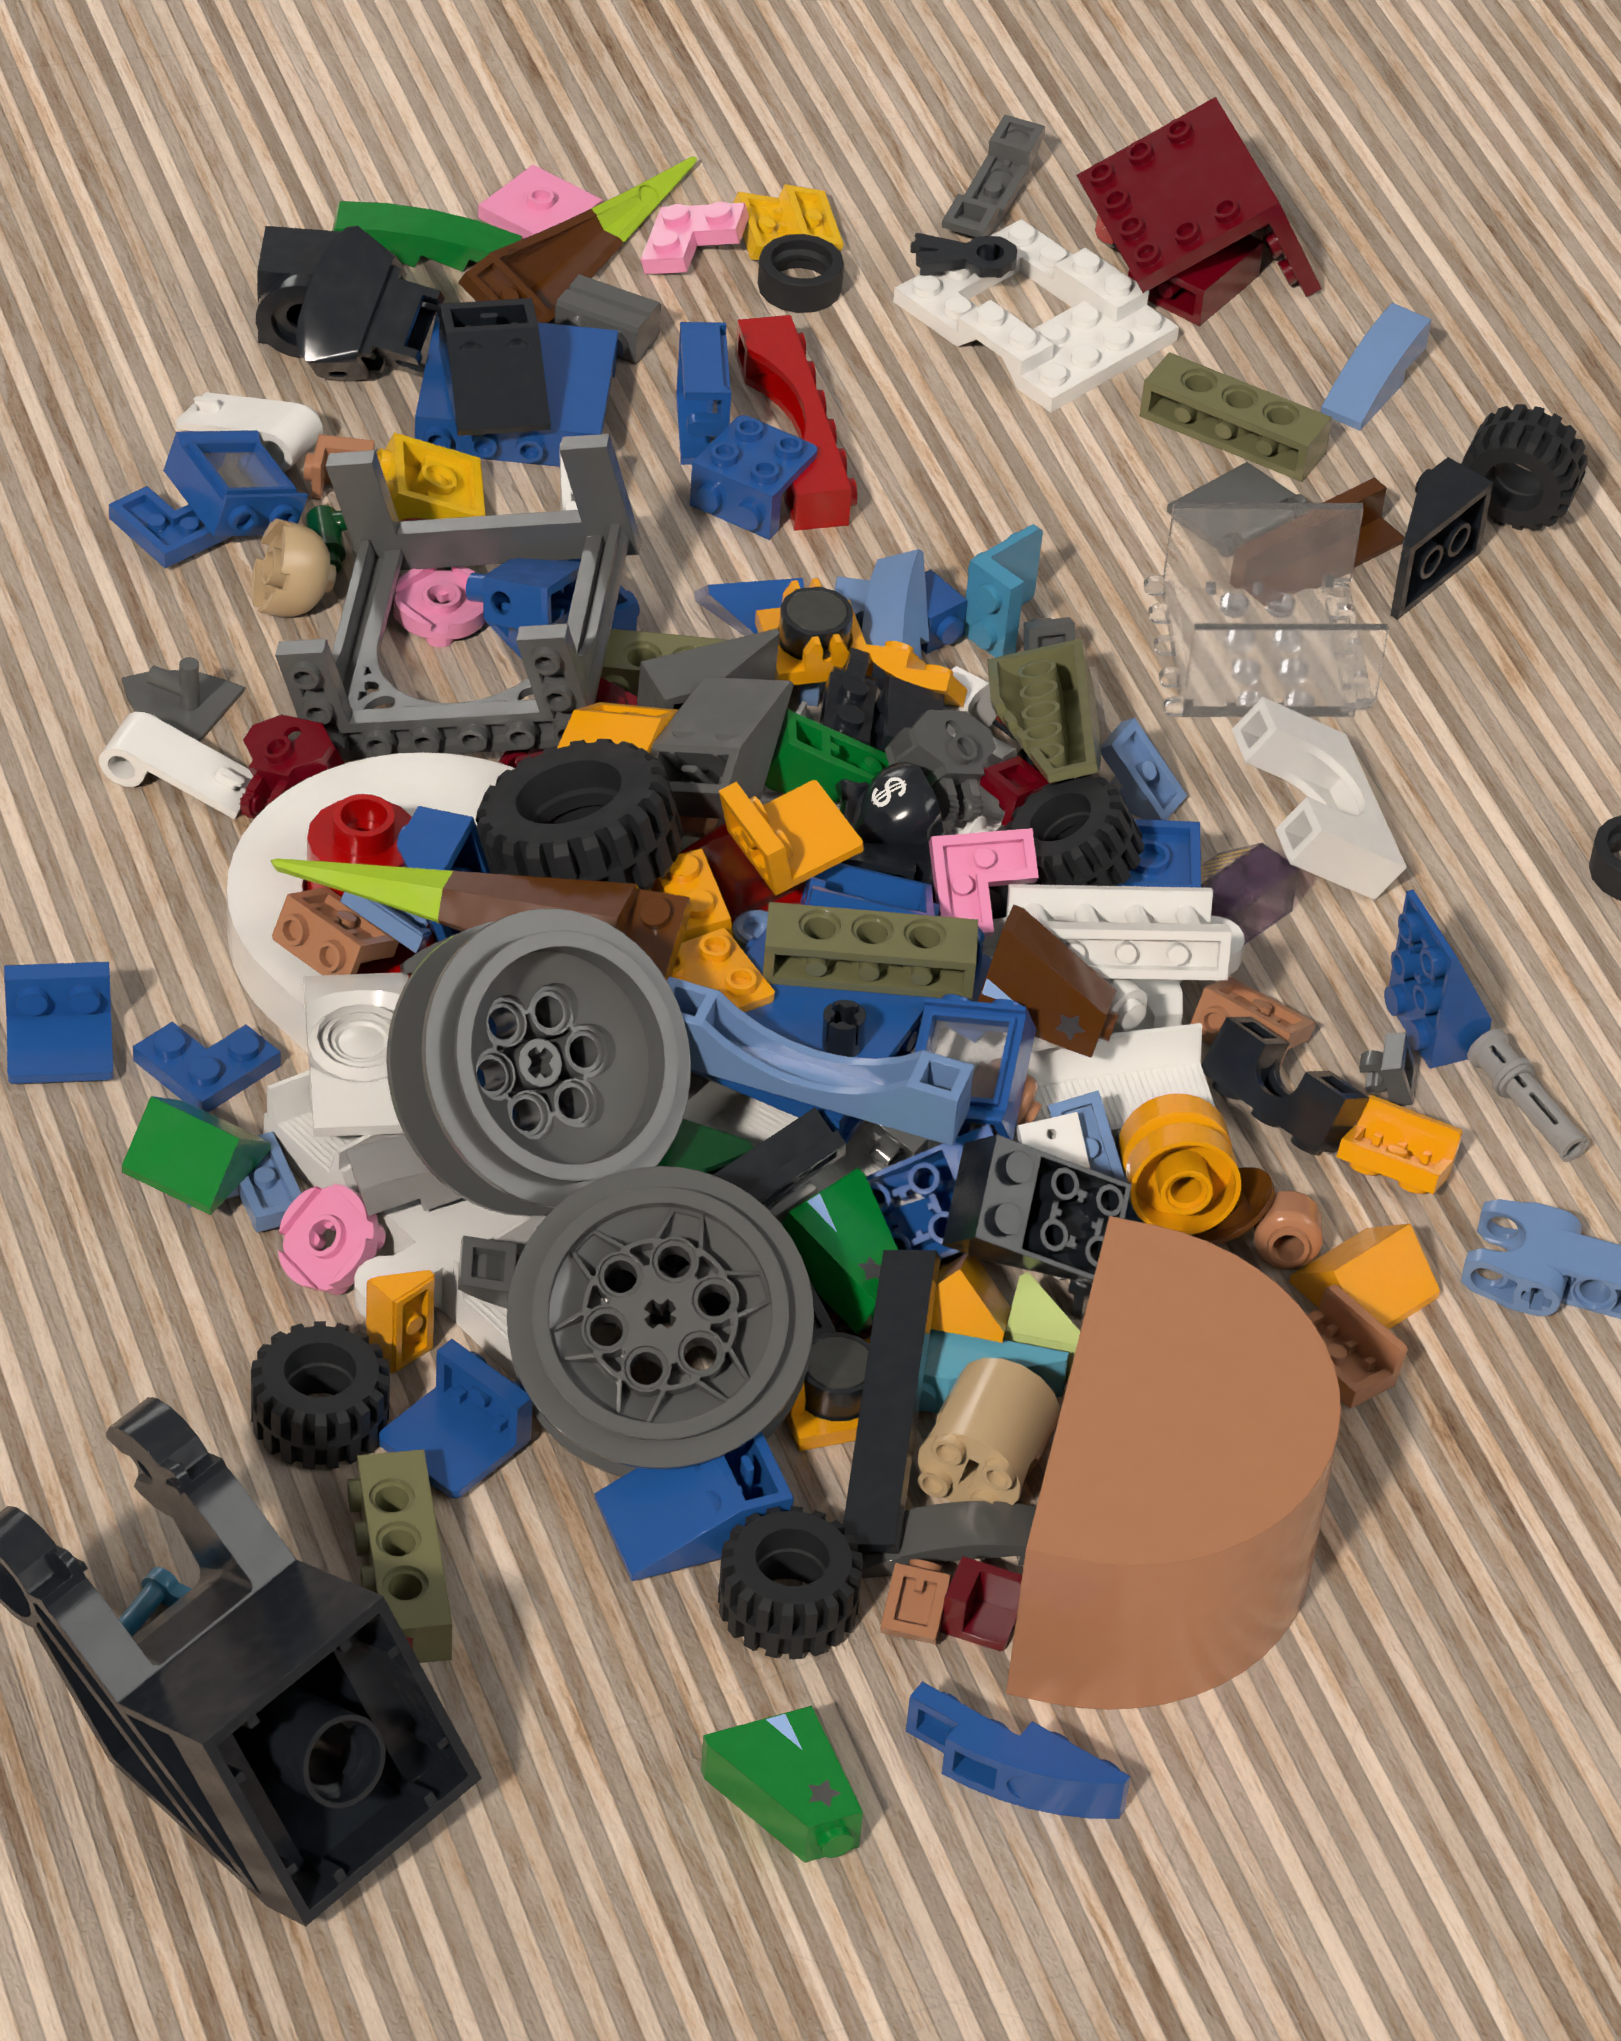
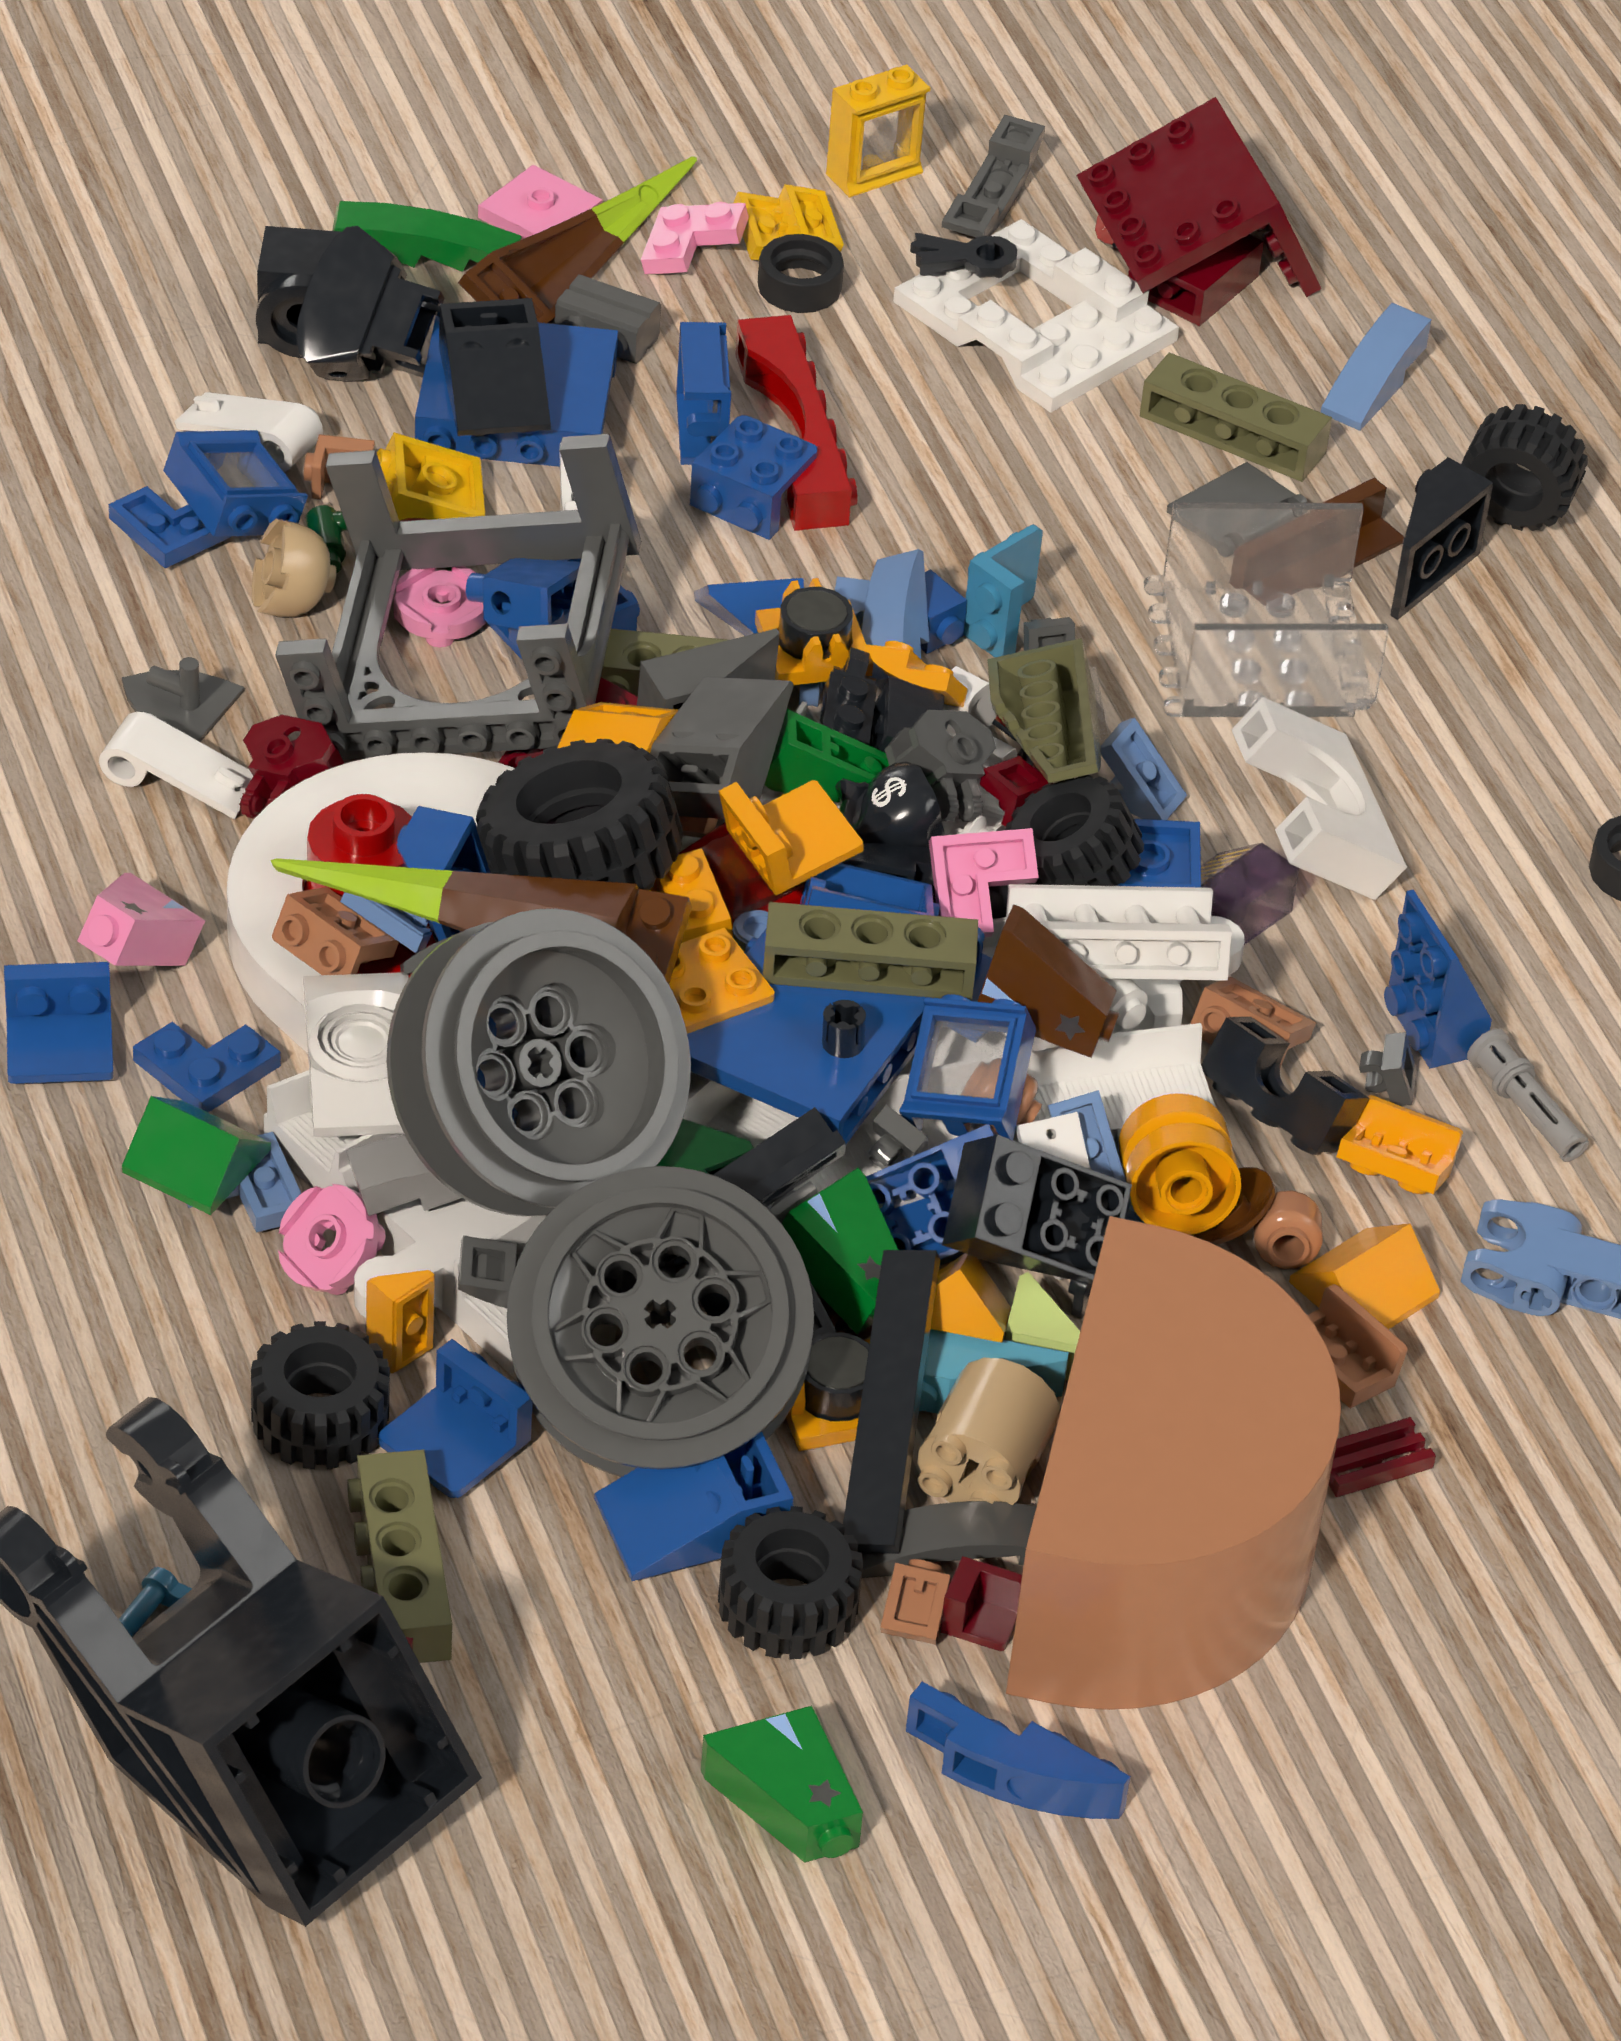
medium blue arch [667,976,974,1146] -> none
none -> bright pink slope [77,873,206,966]
none -> yellow window [826,64,931,198]
none -> dark red tile [1328,1417,1436,1498]

